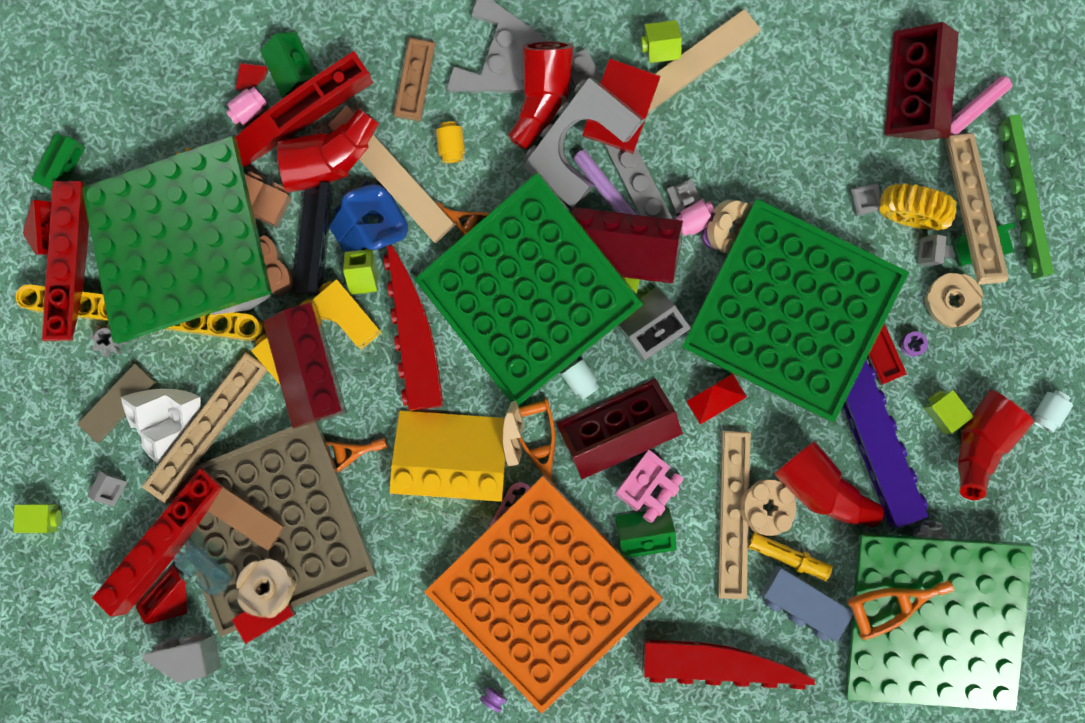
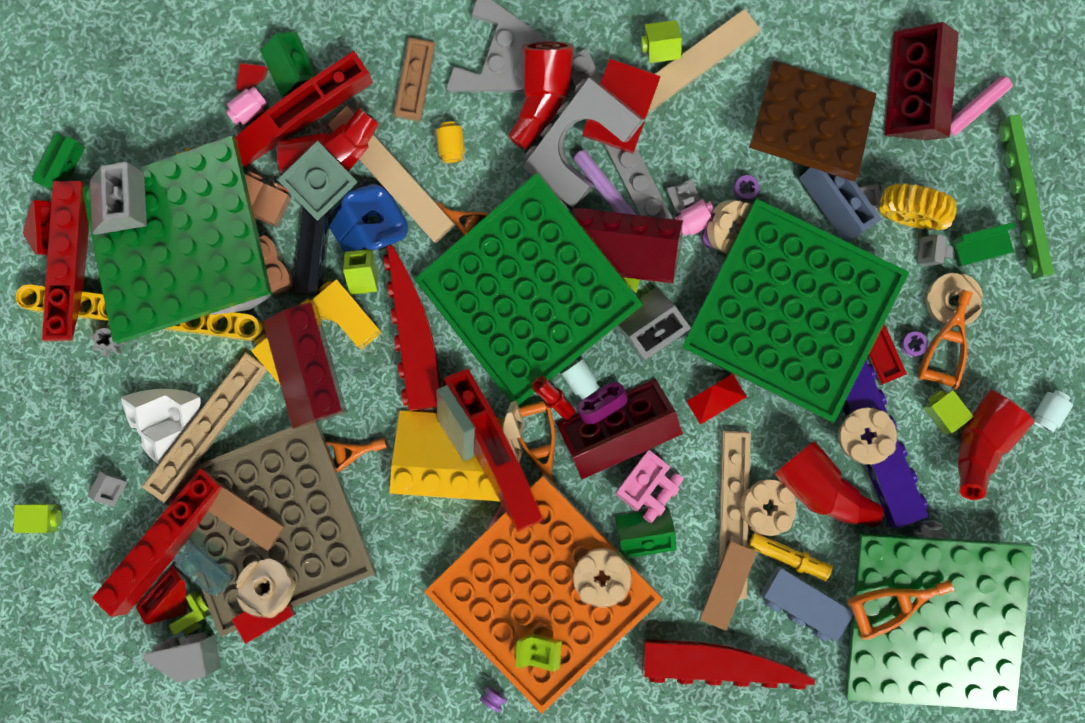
dark tan tile [77,364,157,443] -> none
tan tile [945,133,1009,285] -> none
none -> light grey slope [90,162,147,235]
none -> lime bracket [169,591,211,636]
none -> sand green tile [277,141,358,221]
none -> sand green tile [437,385,475,461]
none -> red slope [443,368,543,532]
none -> lime bracket [515,634,562,672]
none -> red axle [531,376,575,420]
none -> tan plate [574,548,631,607]
none -> magenta beam [577,382,628,424]
none -> medium nougat tile [699,541,757,631]
none -> medium lavender bush [733,175,759,202]
none -> reddish brown plate [749,60,877,182]
none -> sand blue brick [799,167,881,243]
none -> tan plate [838,408,897,464]
none -> orange piece [917,289,973,389]

